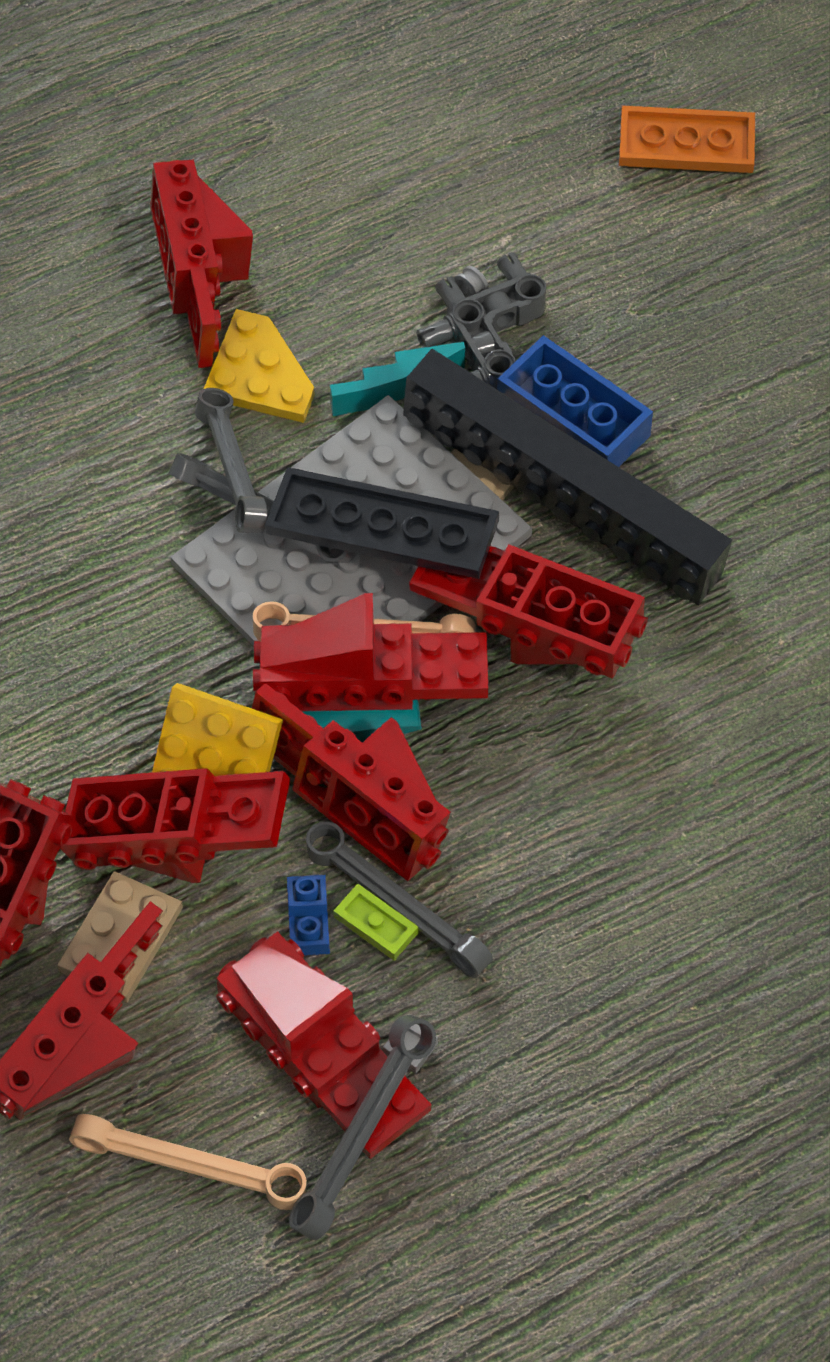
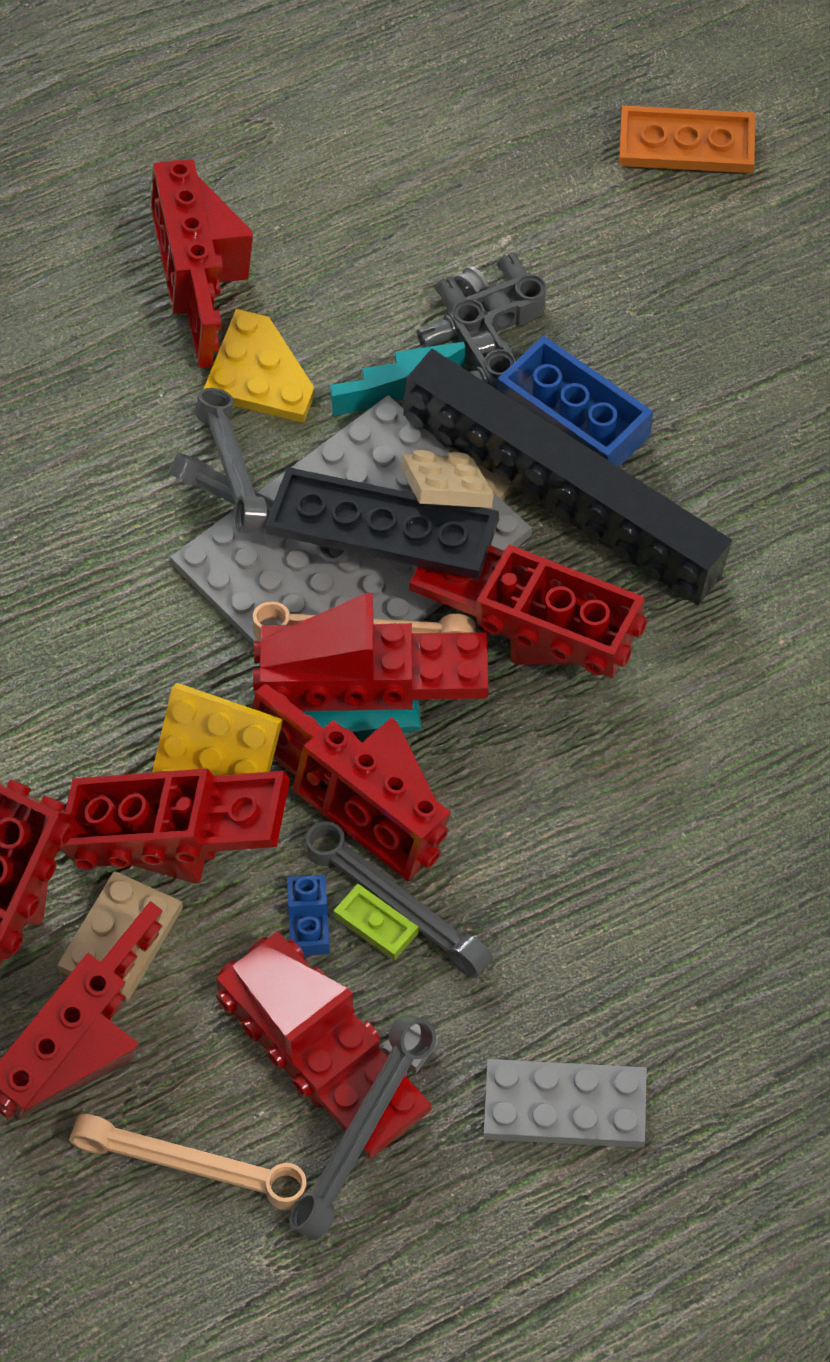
none -> tan plate [400,450,494,508]
none -> light grey plate [484,1059,647,1148]

